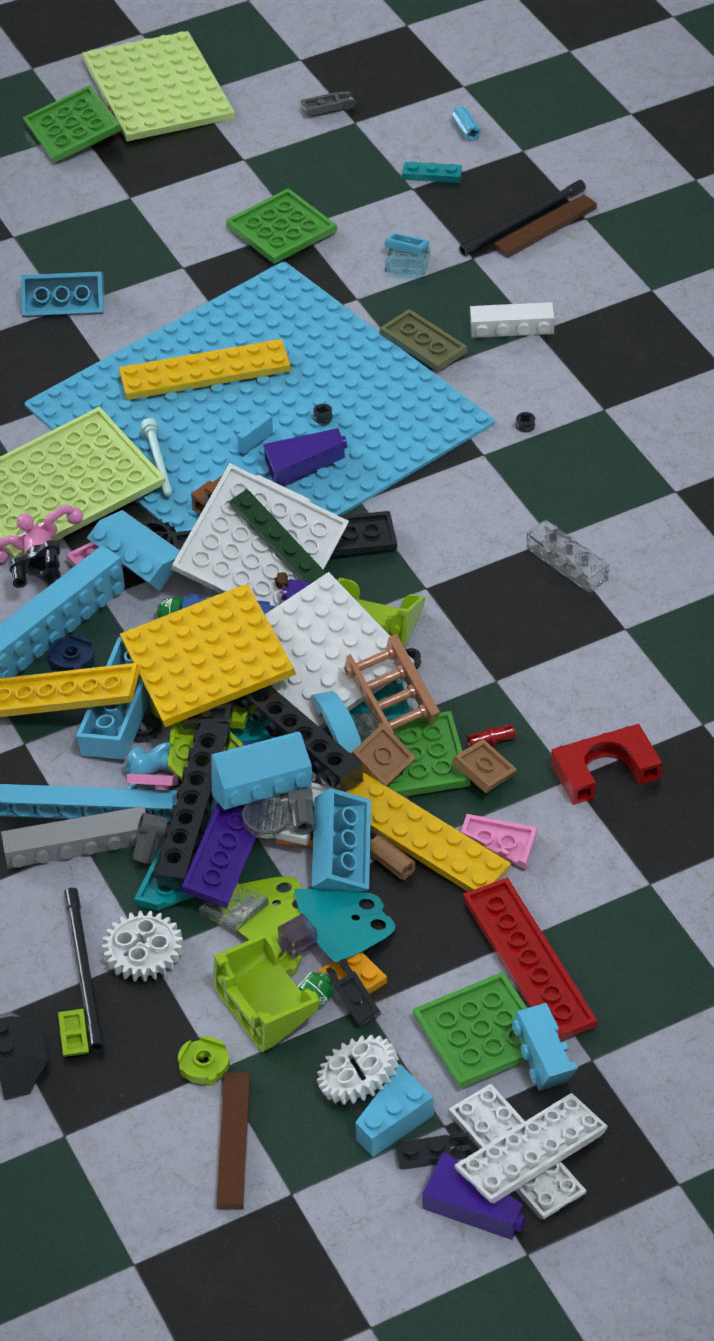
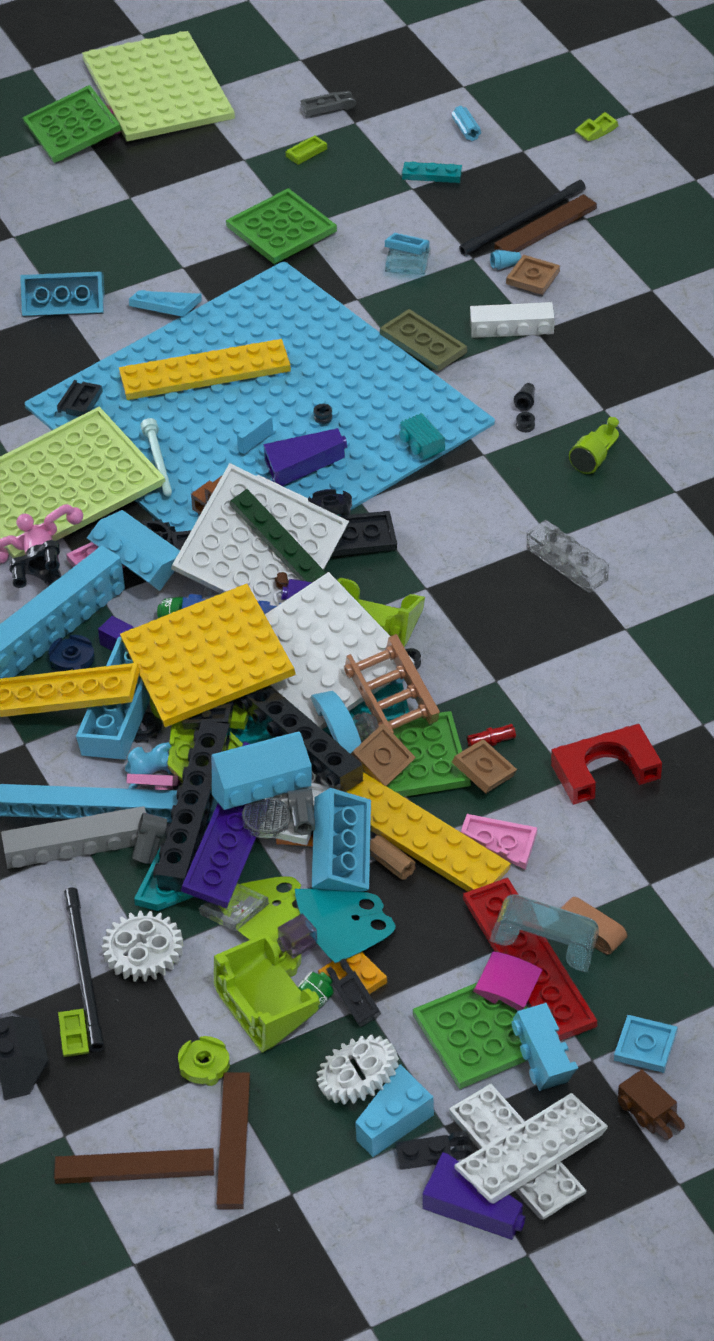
none -> reddish brown tile [54,1148,214,1184]
none -> black plate [57,380,103,417]
none -> dark purple brick [98,616,134,651]
none -> medium azure wing [129,290,202,317]
none -> lime tile [285,135,327,165]
none -> black plate [308,489,352,515]
none -> teal brick [399,413,445,460]
none -> dark pink slope [473,952,542,1011]
none -> clear light blue windscreen [489,894,599,973]
none -> medium azure cone [490,250,521,270]
none -> medium nougat plate [506,254,560,295]
none -> black cone [514,383,535,411]
none -> nougat beam [555,897,627,955]
none -> lime piece [569,417,619,474]
none -> lime slope [575,112,619,141]
none -> medium azure plate [614,1015,678,1073]
none -> reddish brown hinge [618,1069,685,1141]

